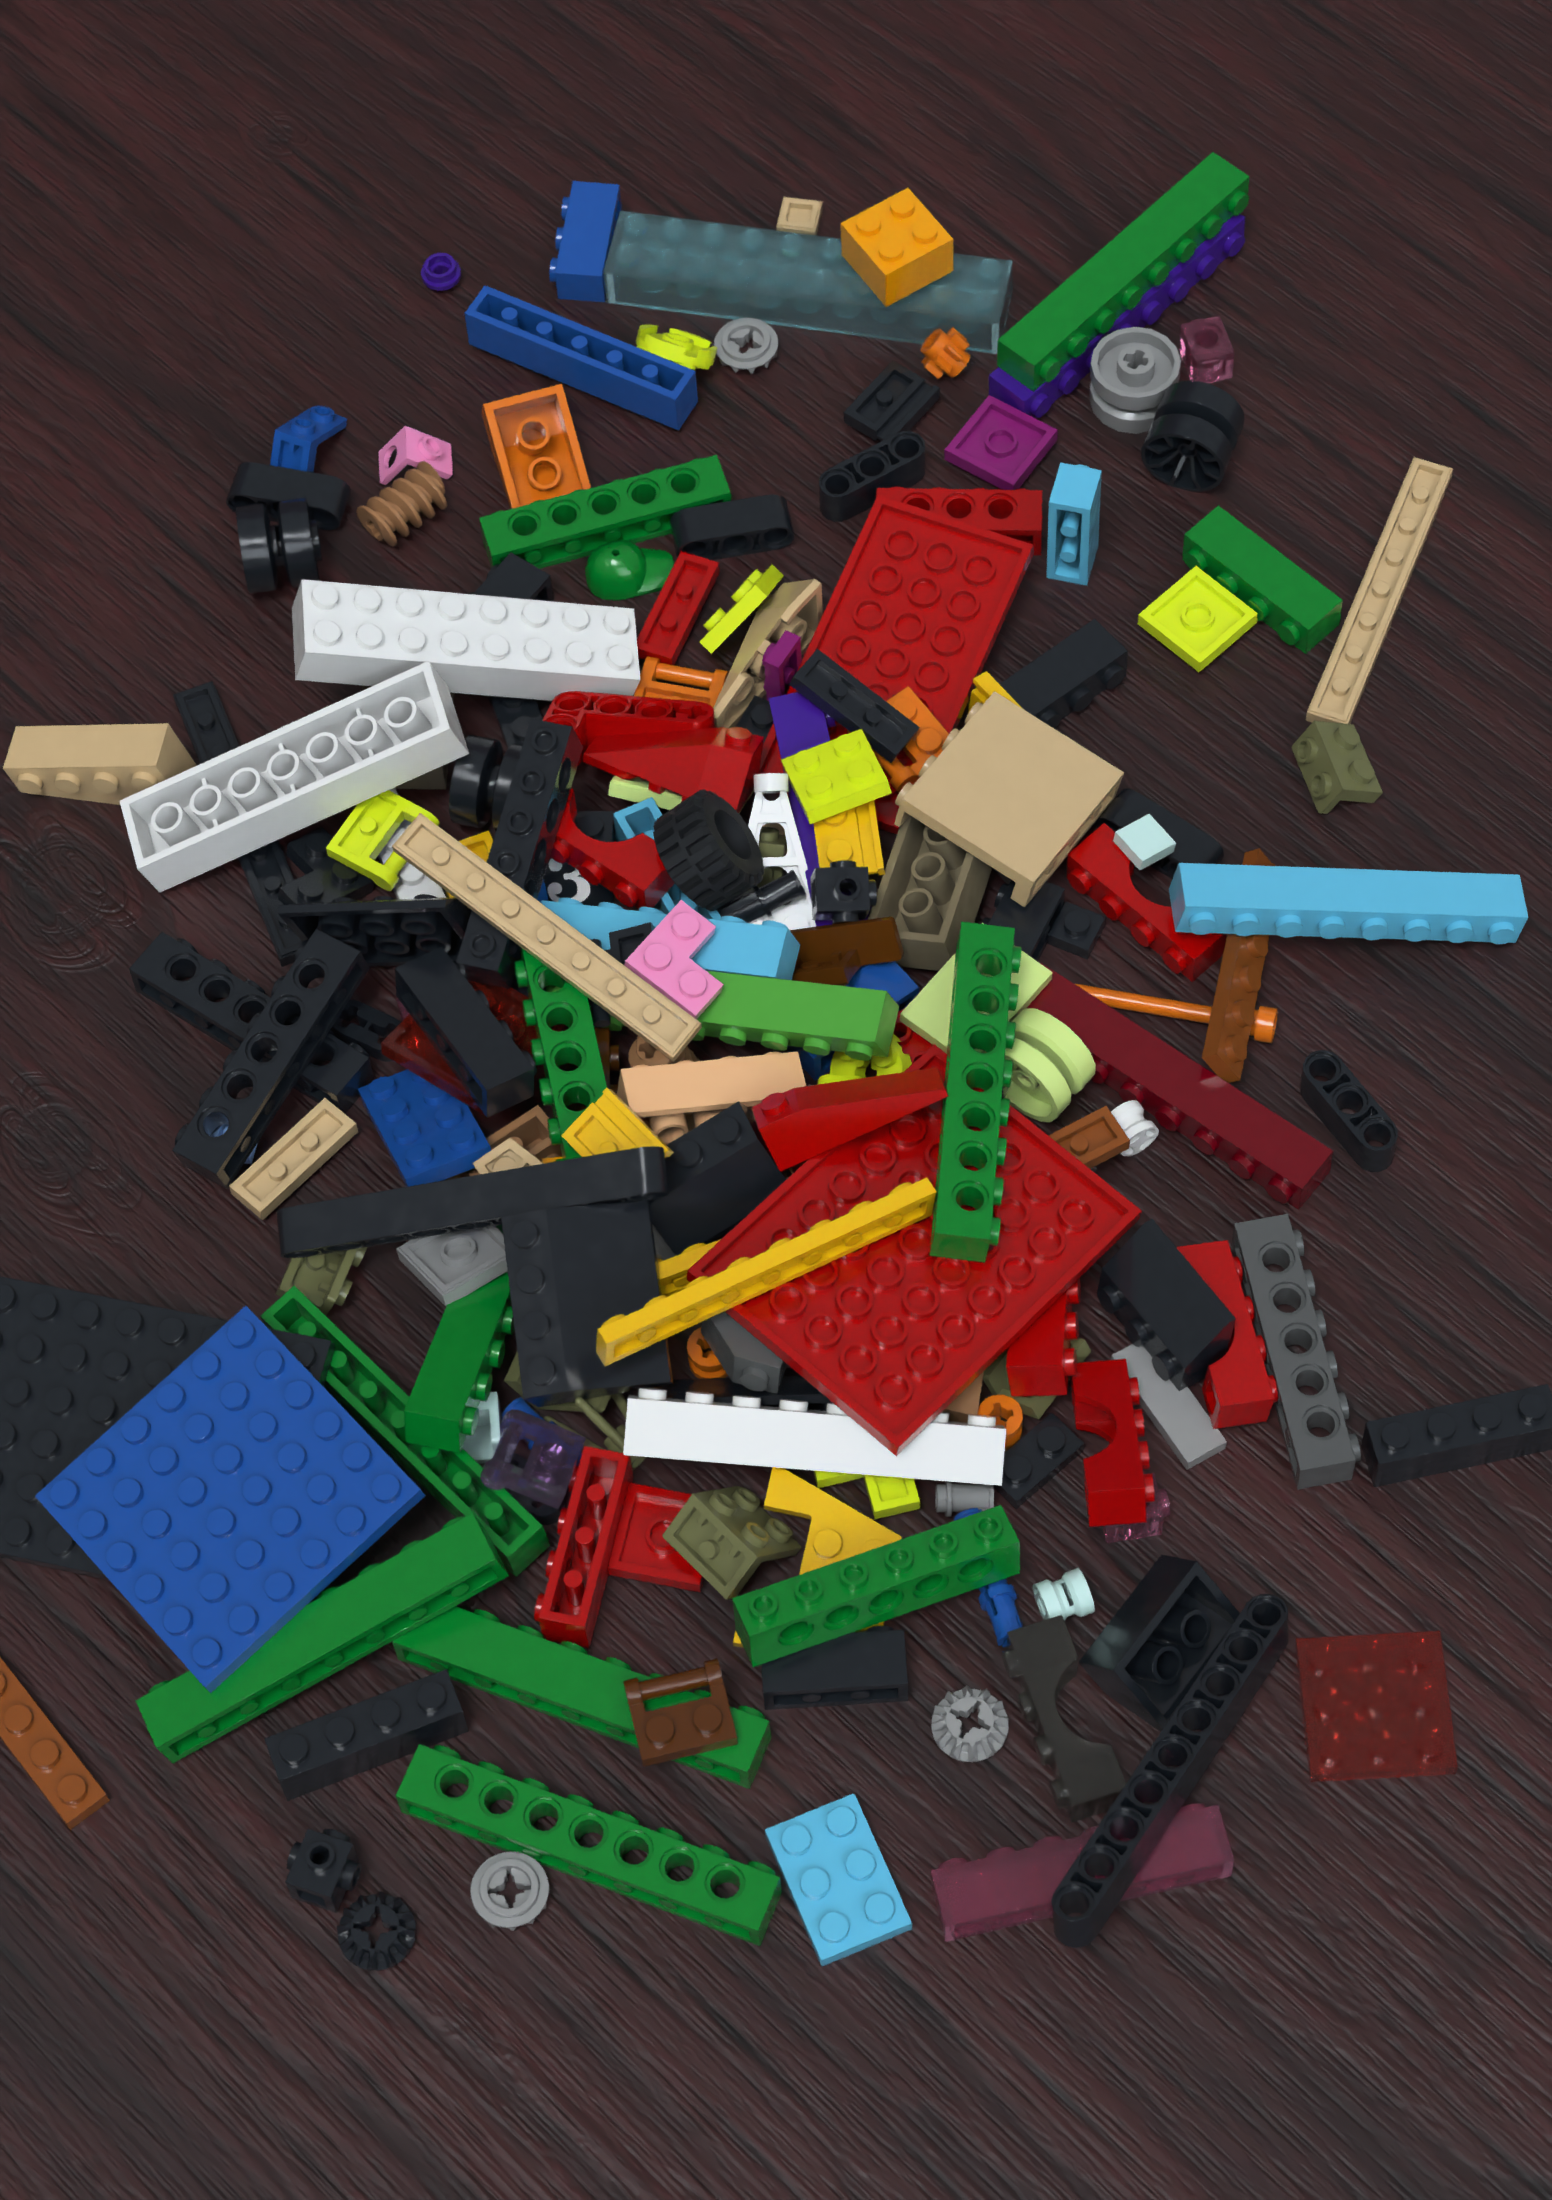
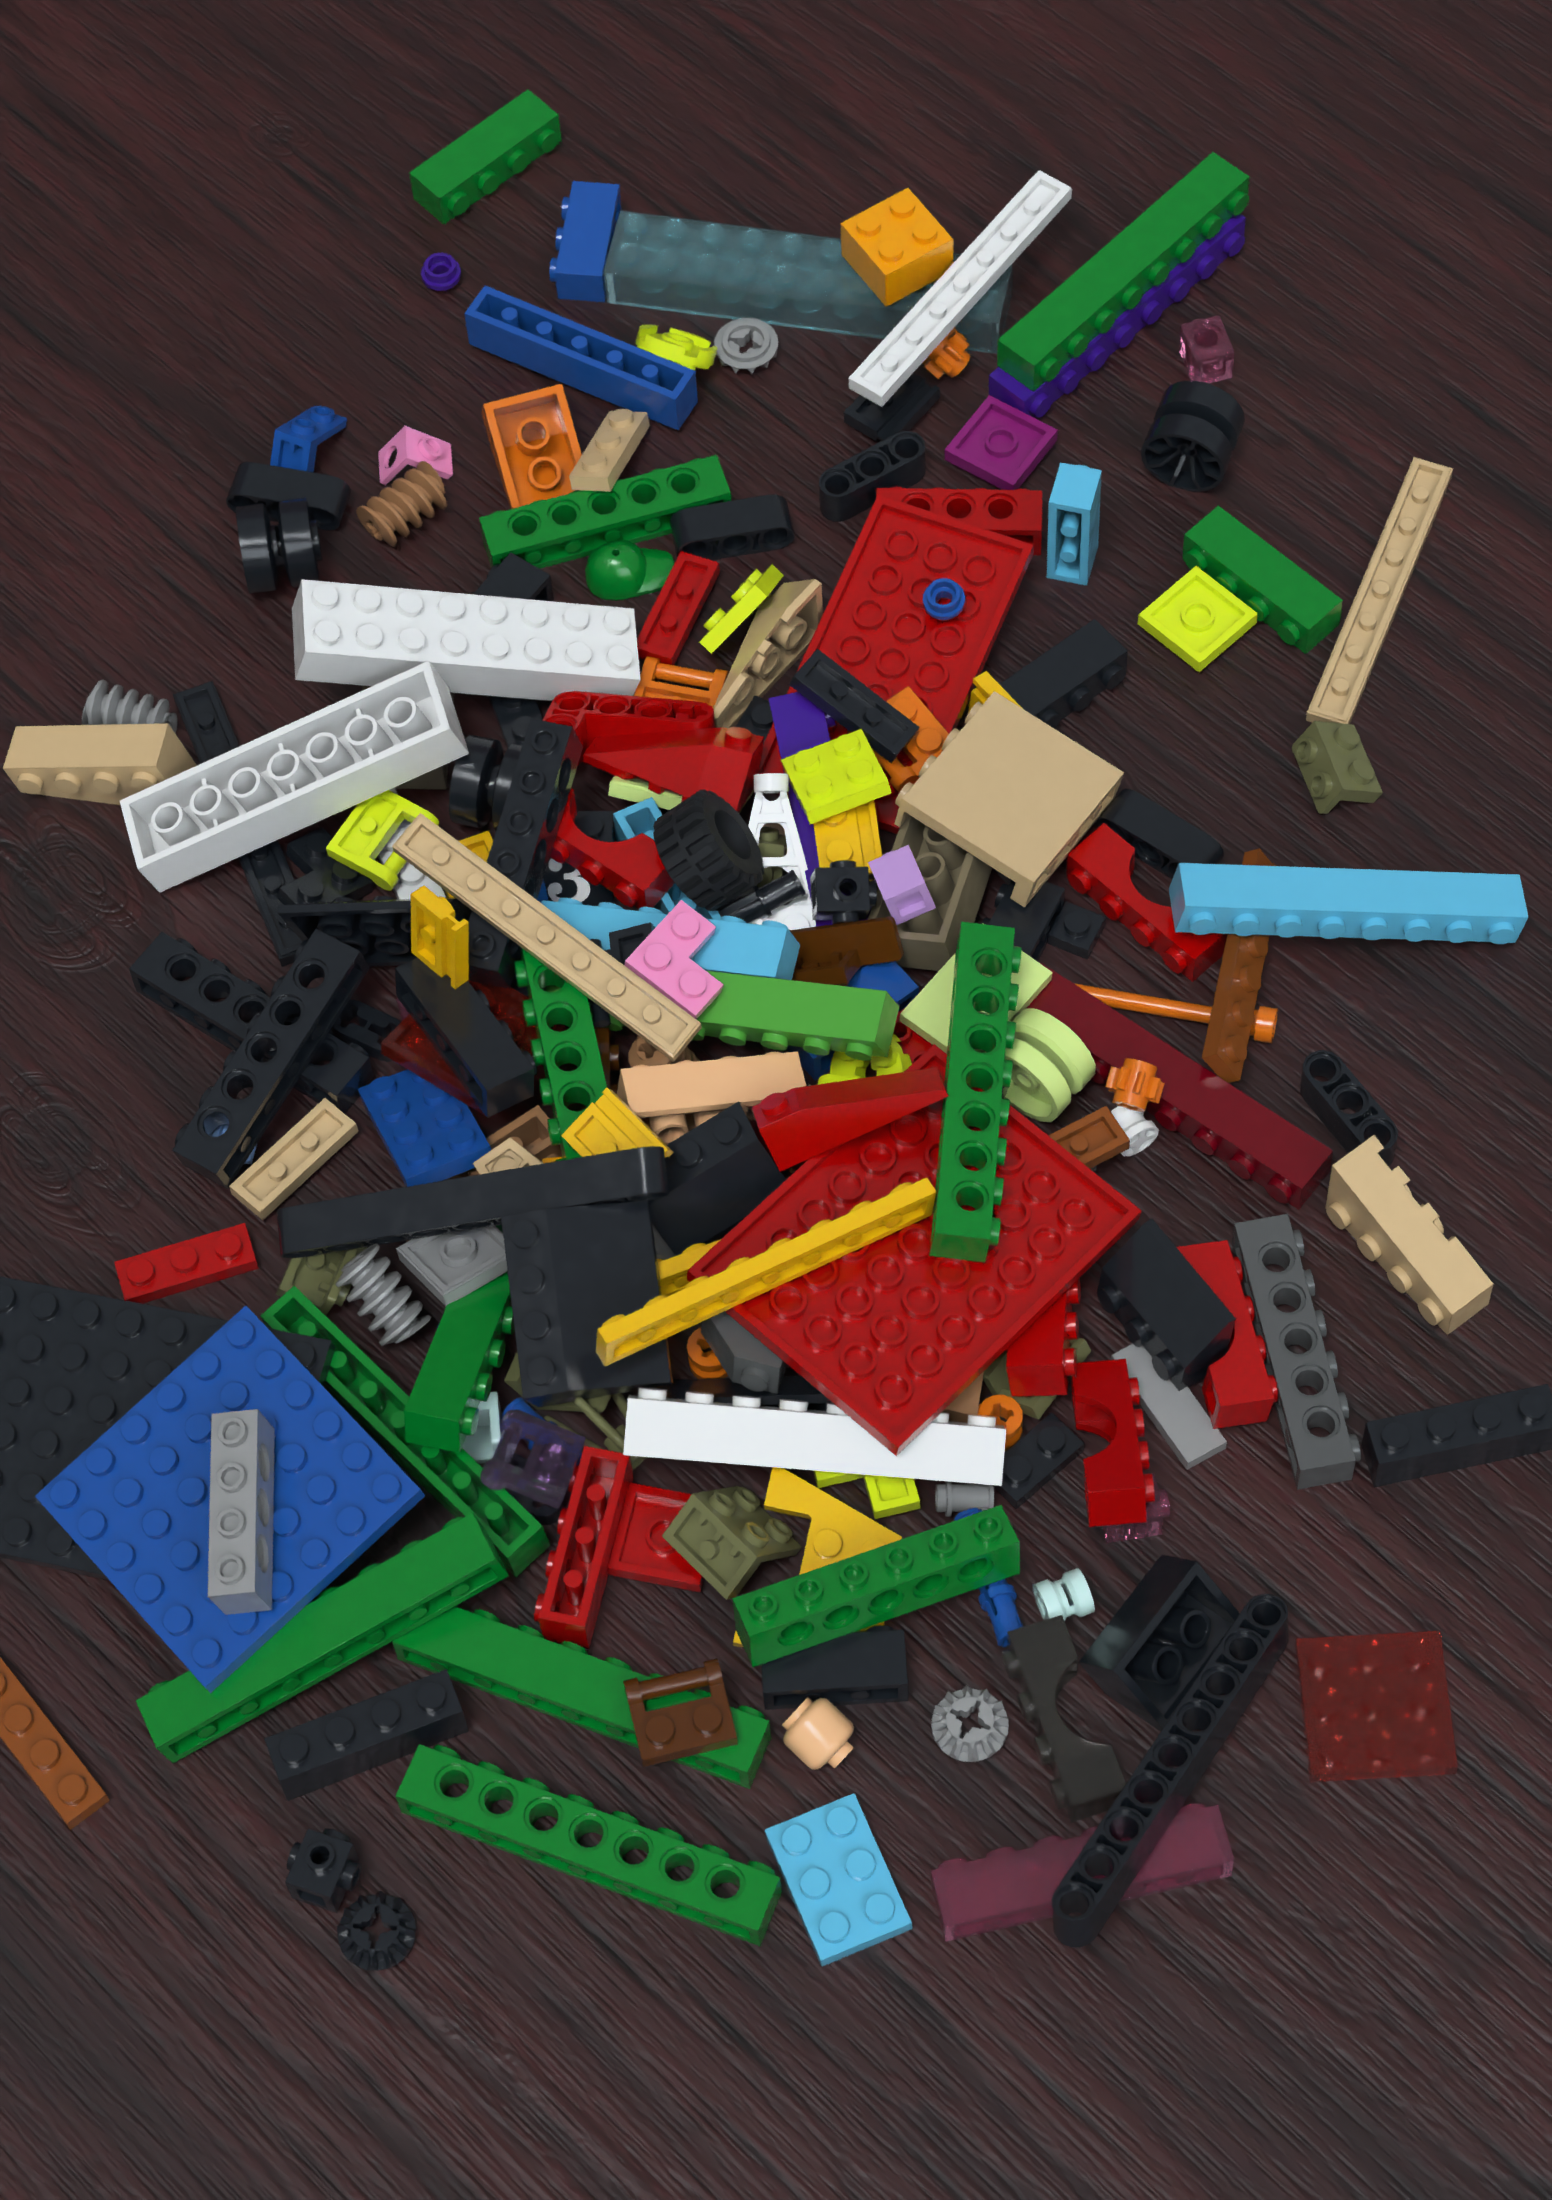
light grey gear [471,1852,550,1931] -> none
magenta plate [762,630,802,701] -> none
tan tile [776,197,823,241] -> none
light grey wheel [1089,327,1181,434] -> none
light aqua tile [1113,814,1176,870] -> none
none -> light grey piece [82,679,178,733]
none -> red plate [114,1223,259,1304]
none -> light grey brick [208,1409,275,1615]
none -> light grey piece [335,1243,432,1346]
none -> green brick [409,89,562,225]
none -> yellow plate [410,885,469,989]
none -> tan plate [569,409,650,492]
none -> light nougat head [782,1697,854,1770]
none -> white plate [848,170,1072,407]
none -> lavender brick [868,845,936,925]
none -> blue plate [923,578,965,620]
none -> orange gear [1105,1058,1165,1112]
none -> tan wedge [1325,1135,1493,1335]

